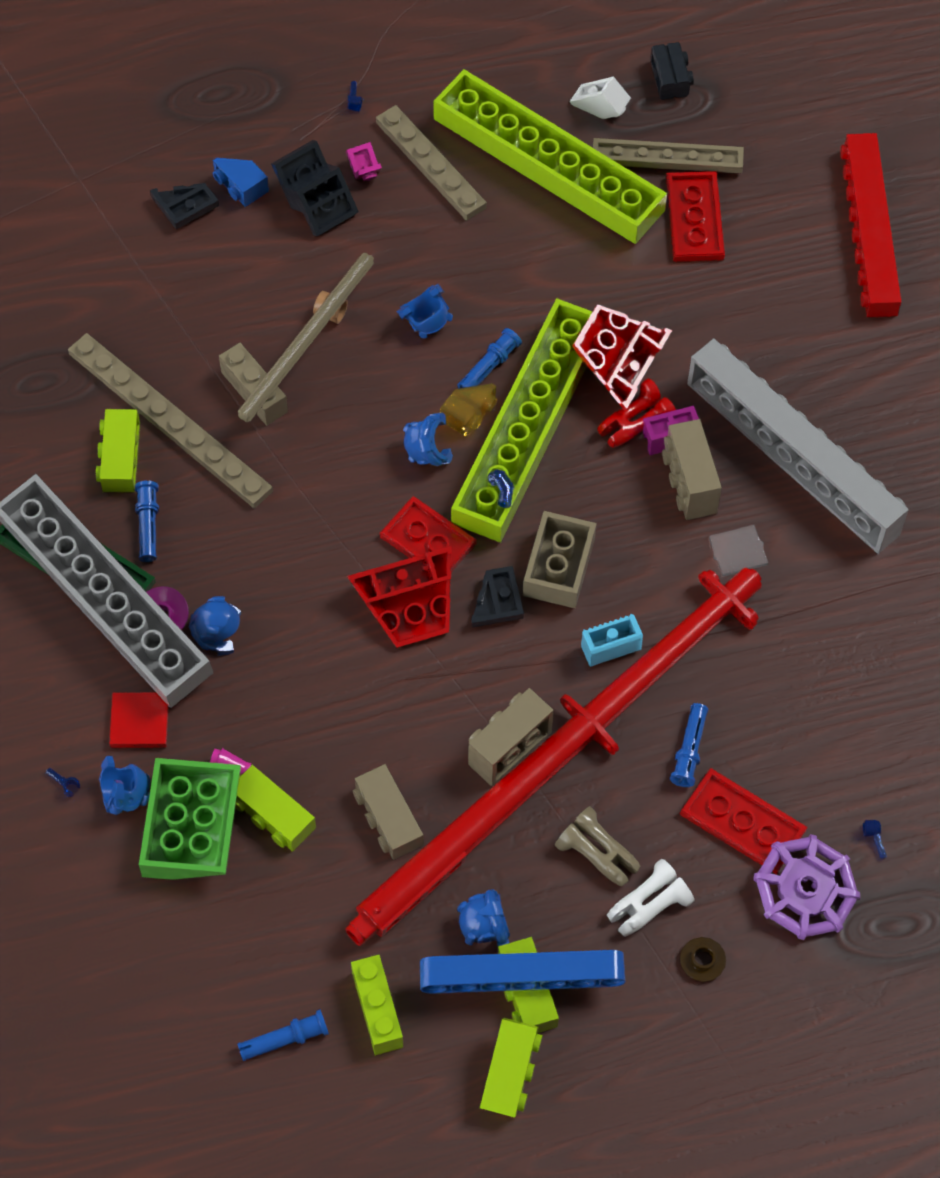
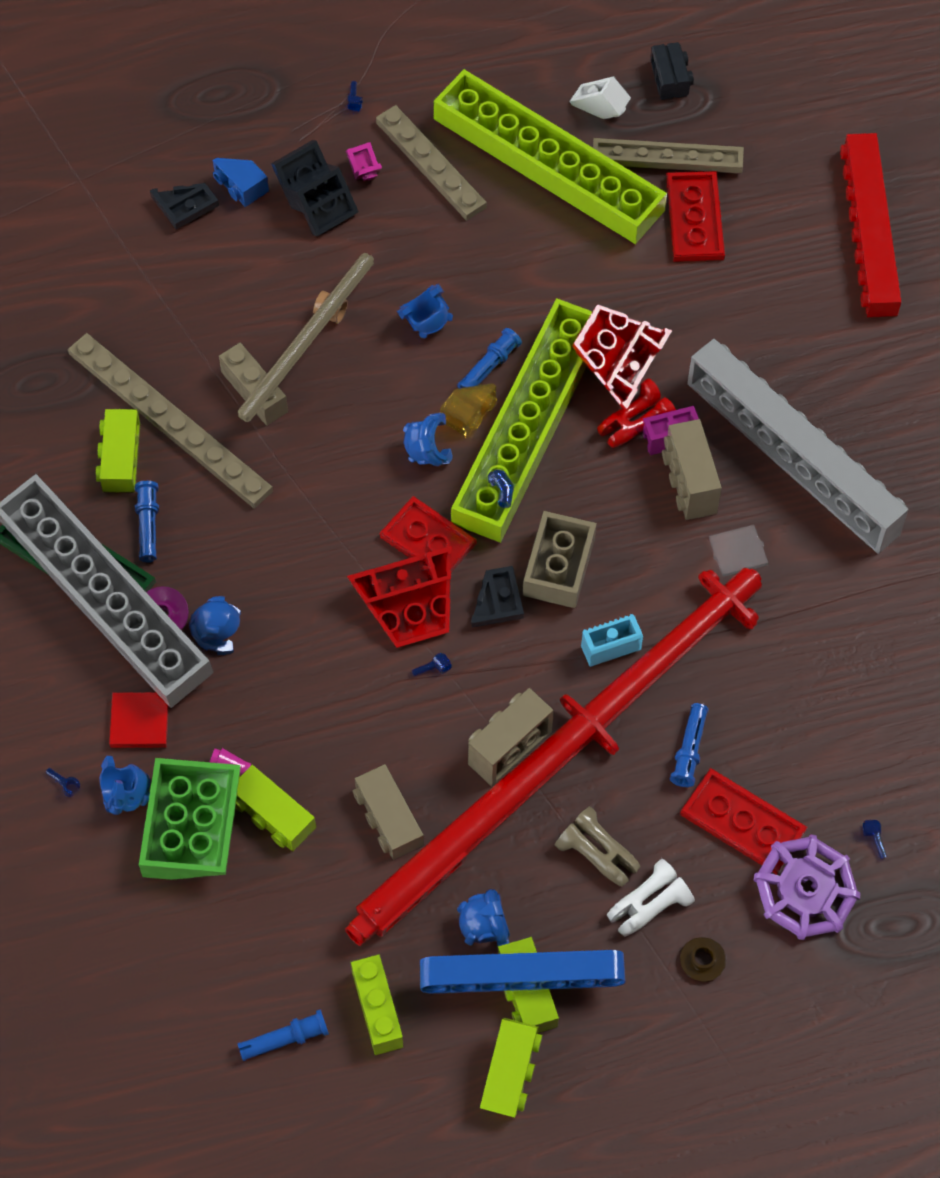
none -> clear blue hand [412,653,452,676]

